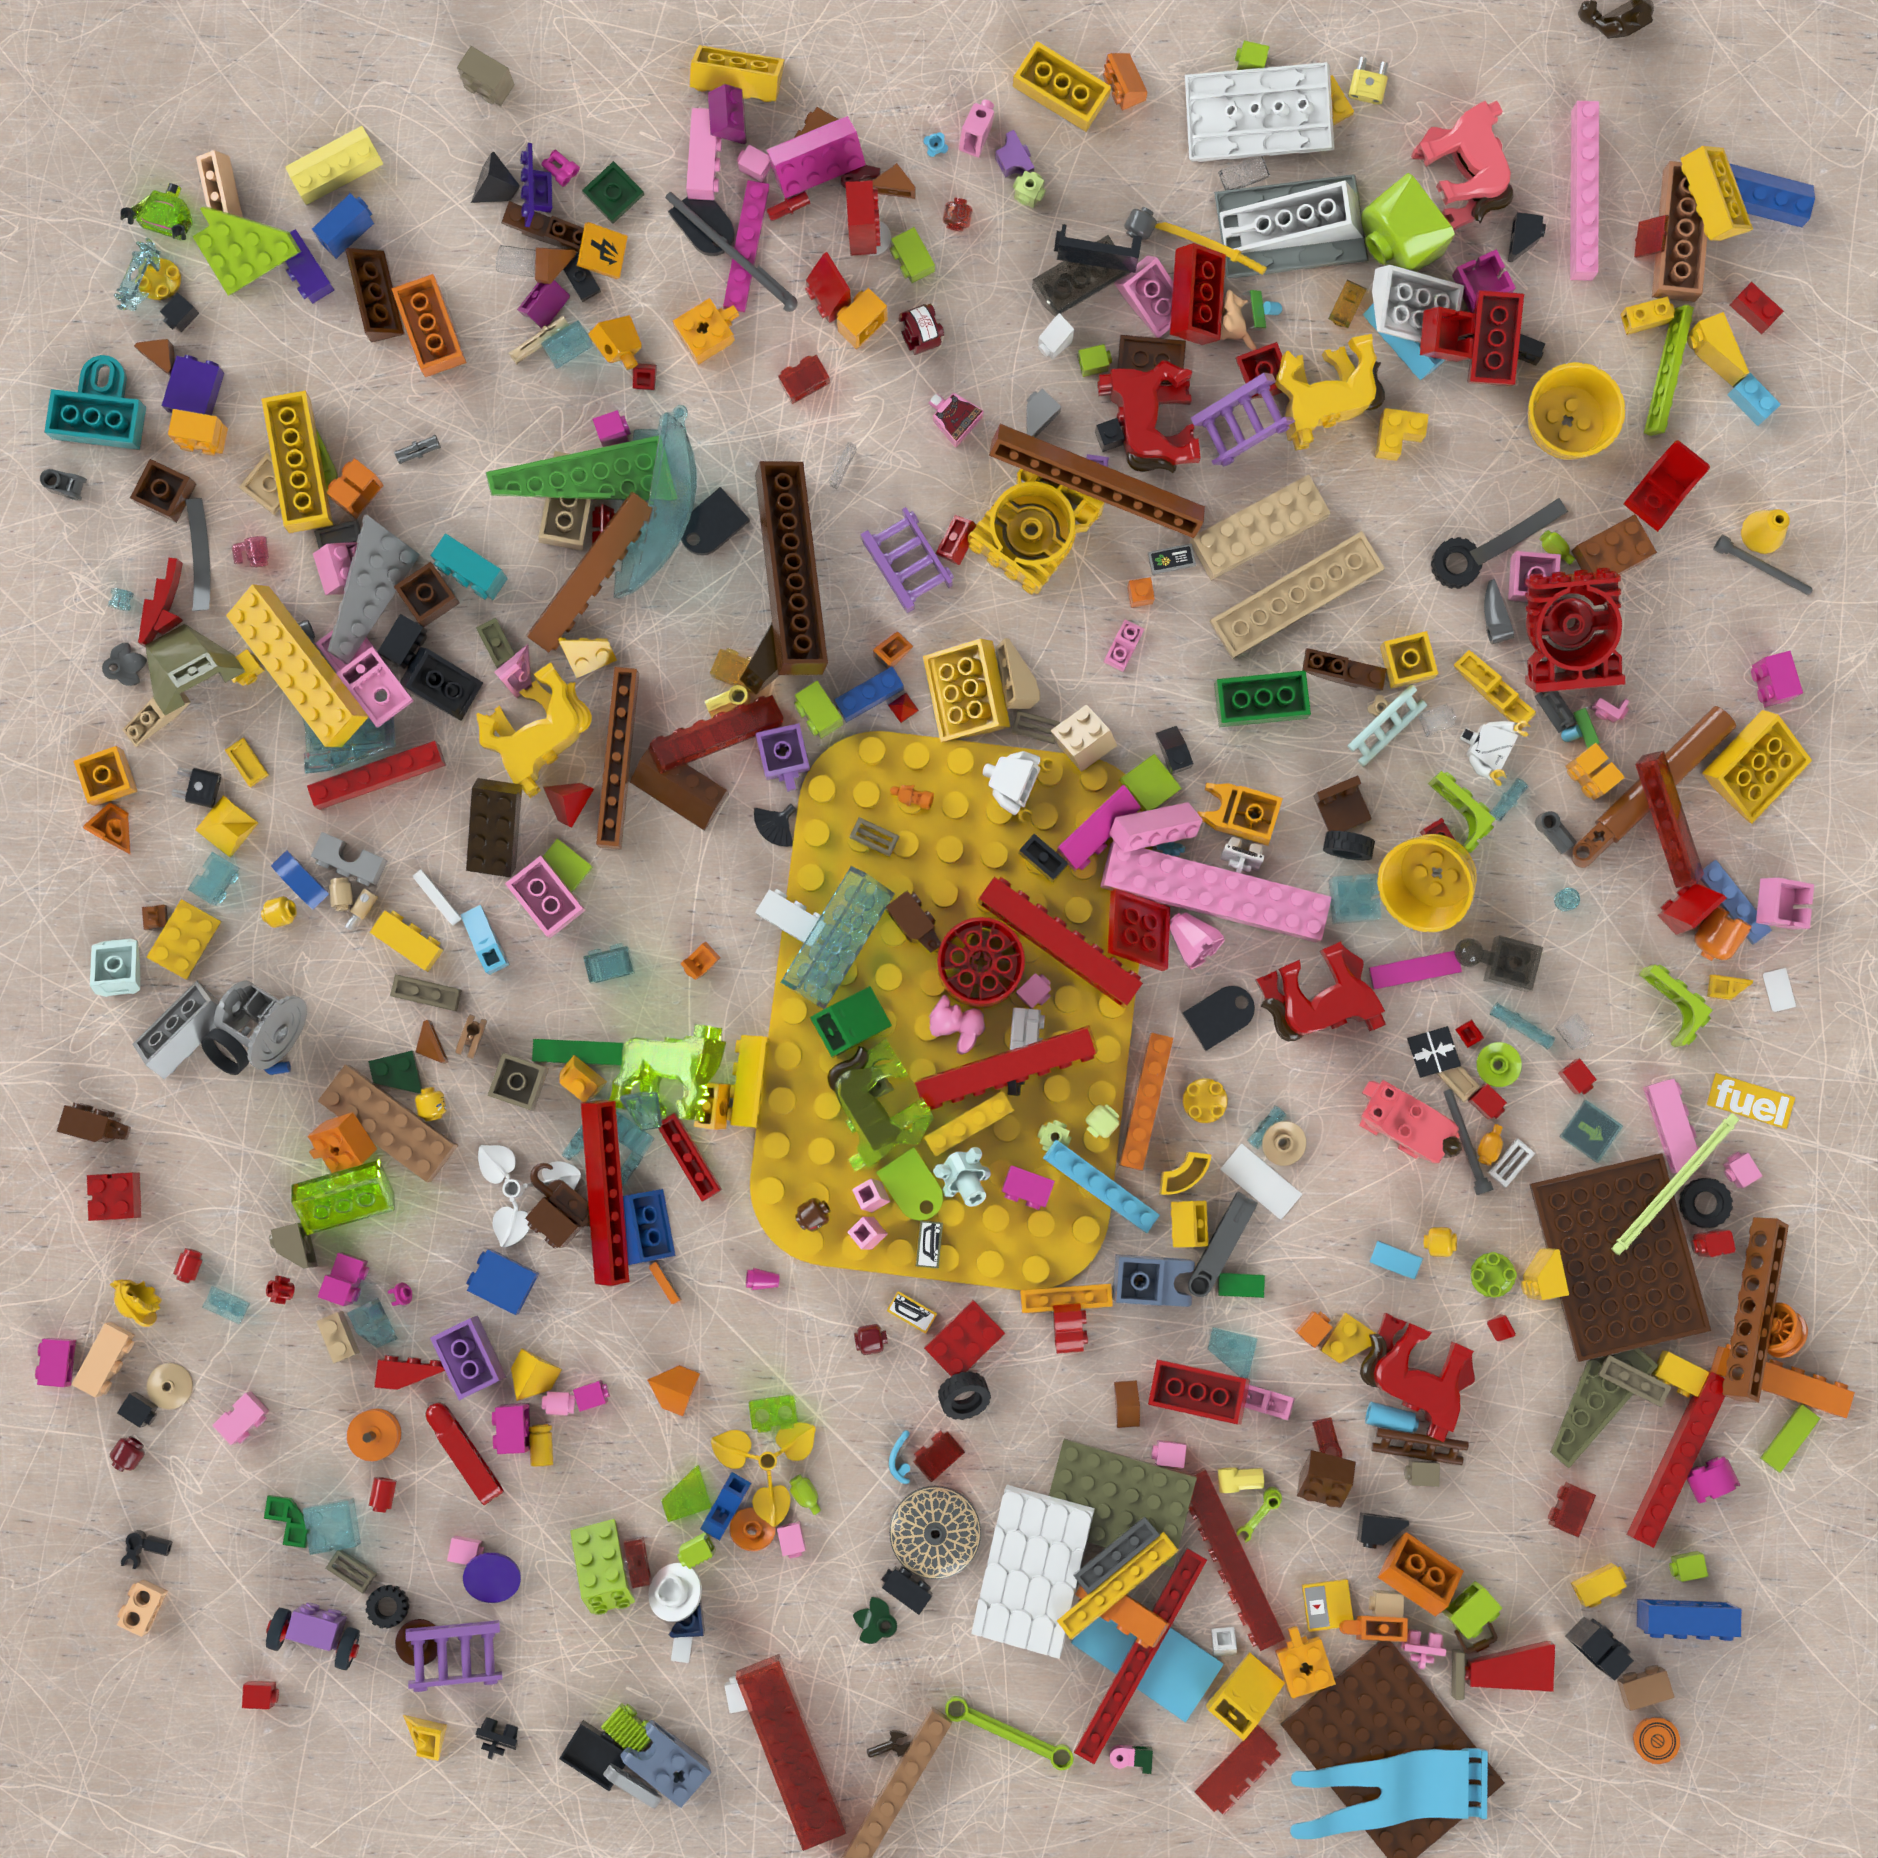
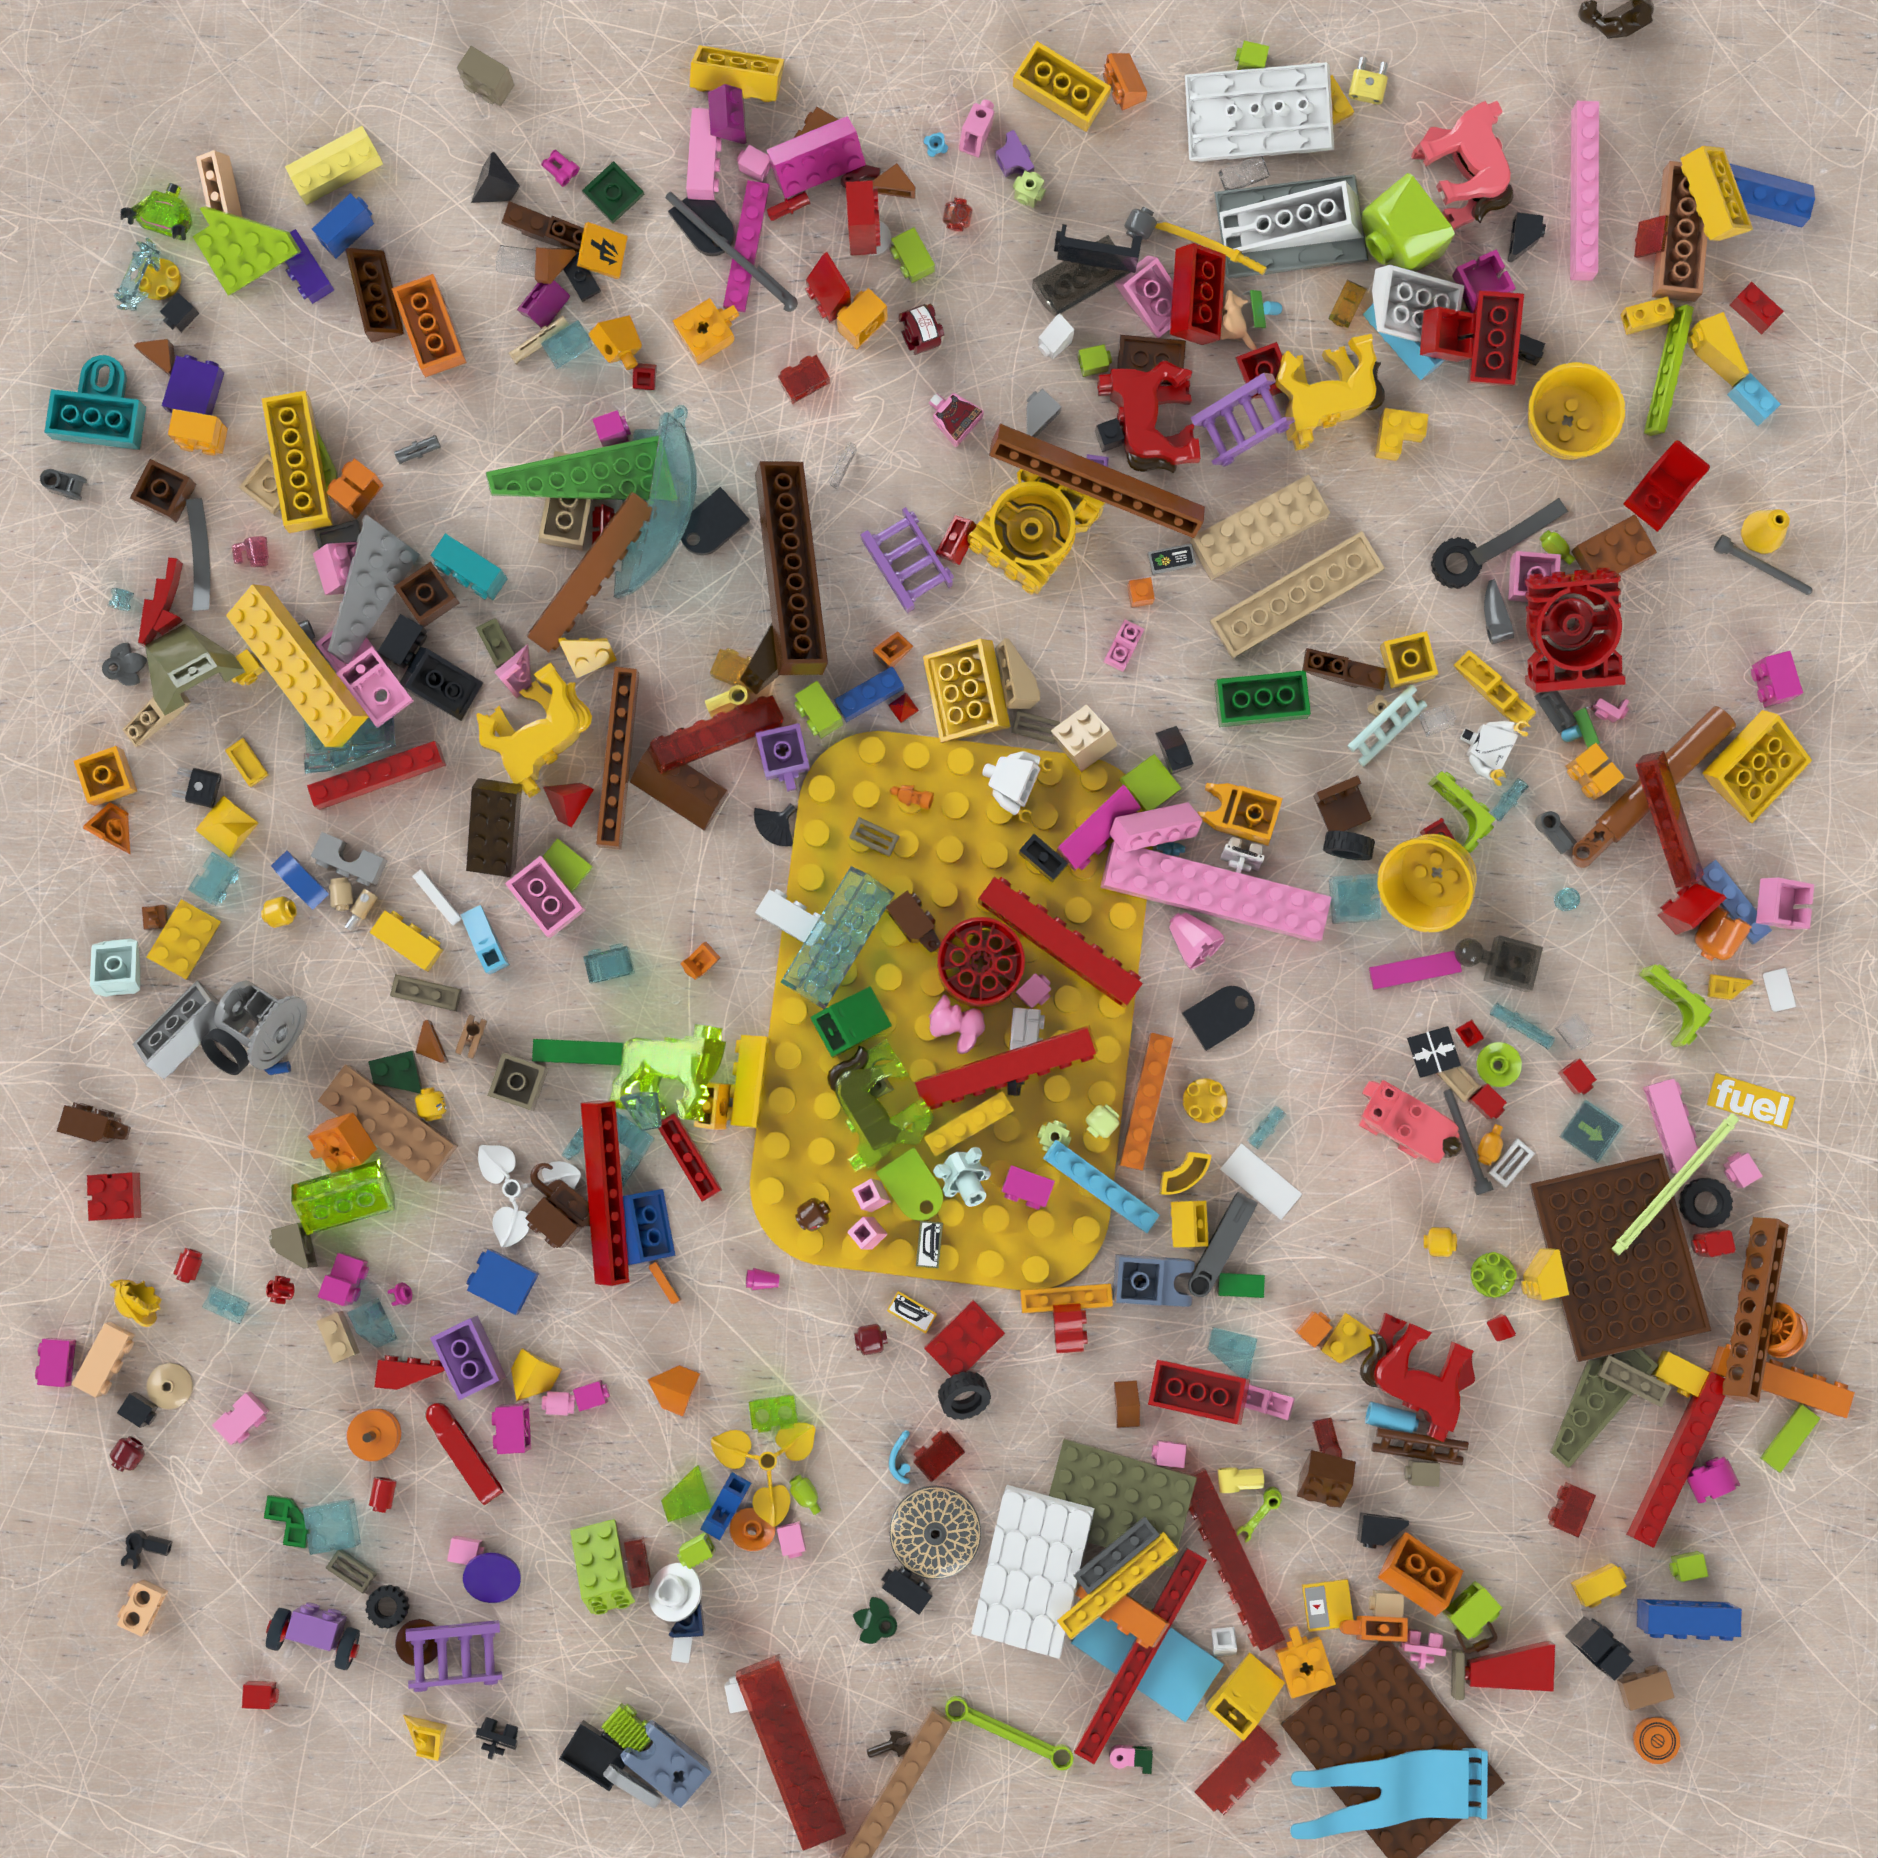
dark purple bracket [520,142,553,227] -> none
yellow piece [529,1424,553,1467] -> none
light orange torso [559,1055,607,1102] -> none
red plate [1108,888,1170,971] -> none
red piece [1255,941,1386,1042] -> none
tan dish [1262,1121,1306,1166] -> none
medium azure slope [1370,1241,1423,1279] -> none

